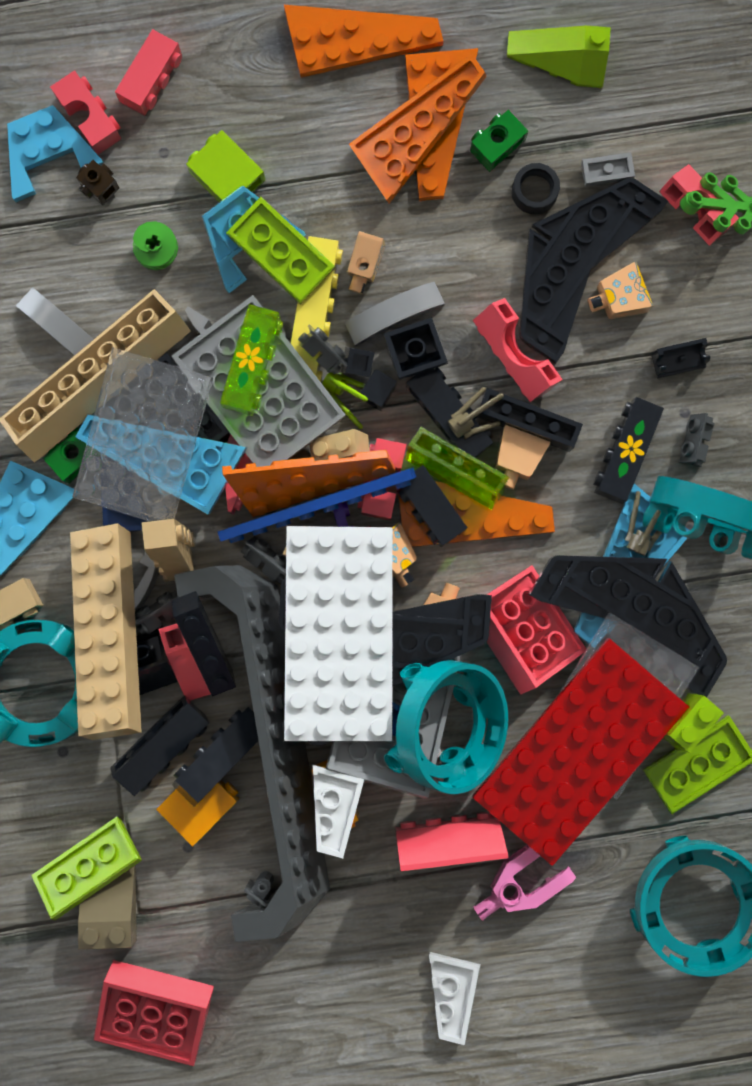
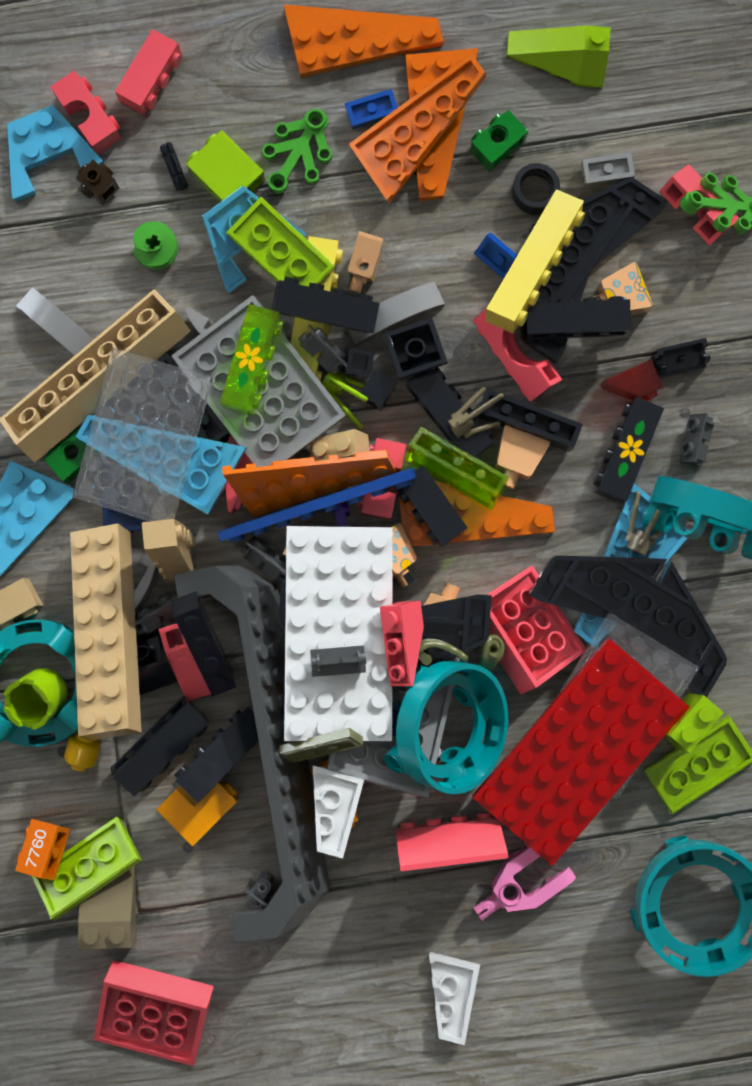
none -> lime cylinder [3,668,68,730]
none -> orange brick [15,819,71,880]
none -> yellow head [64,732,101,771]
none -> black axle [160,142,188,191]
none -> bright green plant [262,109,332,194]
none -> black brick [271,277,380,334]
none -> olive tile [279,728,363,763]
none -> dark grey hinge [310,645,366,677]
none -> blue plate [345,89,398,130]
none -> coral slope [380,601,424,686]
none -> olive piece [418,639,468,665]
none -> blue plate [474,232,518,279]
none -> olive piece [477,634,505,671]
none -> light yellow brick [486,189,585,334]
none -> black brick [527,296,631,340]
none -> clear red slope [600,359,663,401]

